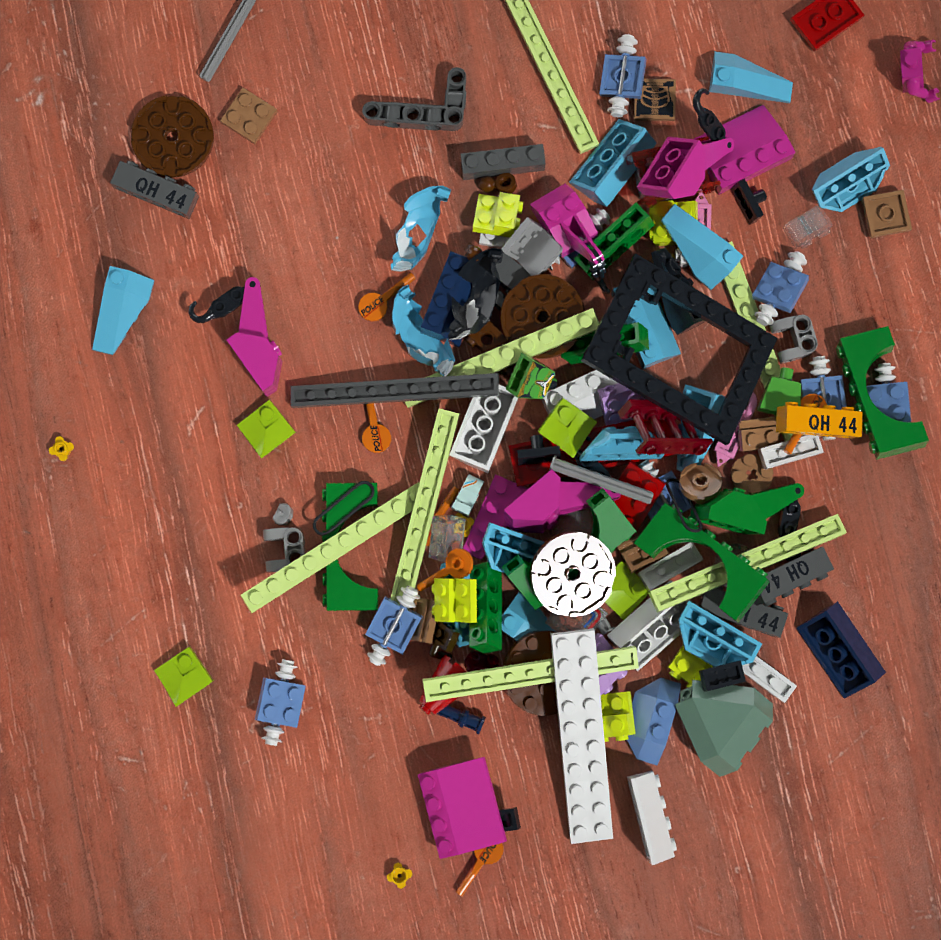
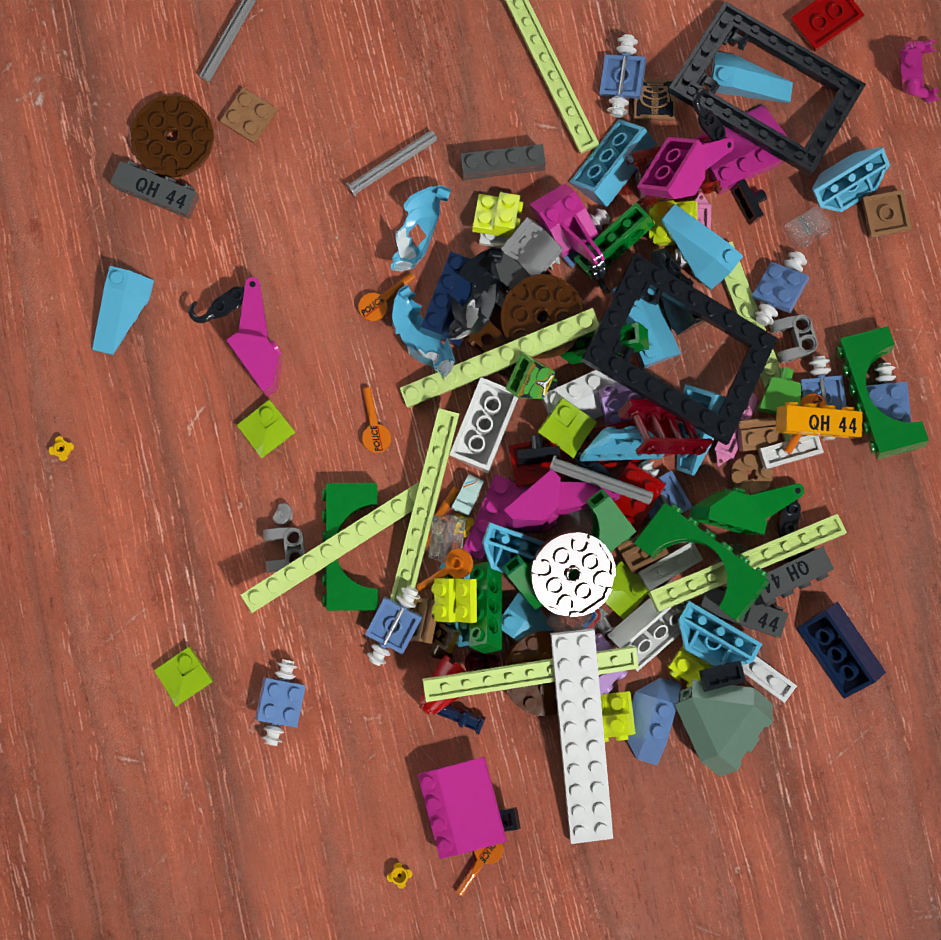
dark grey plate [291,373,499,408] -> none
black piece [313,481,375,536] -> none
dark grey beam [362,67,466,131] -> none
reddish brown plate [464,243,482,261] -> none
reddish brown plate [479,173,517,194] -> none
white slope [627,771,677,865] -> none
black piece [666,478,703,533] -> none
medium nougat plate [679,463,722,504] -> none
none -> light grey axle [346,130,437,197]
none -> black plate [667,1,866,177]

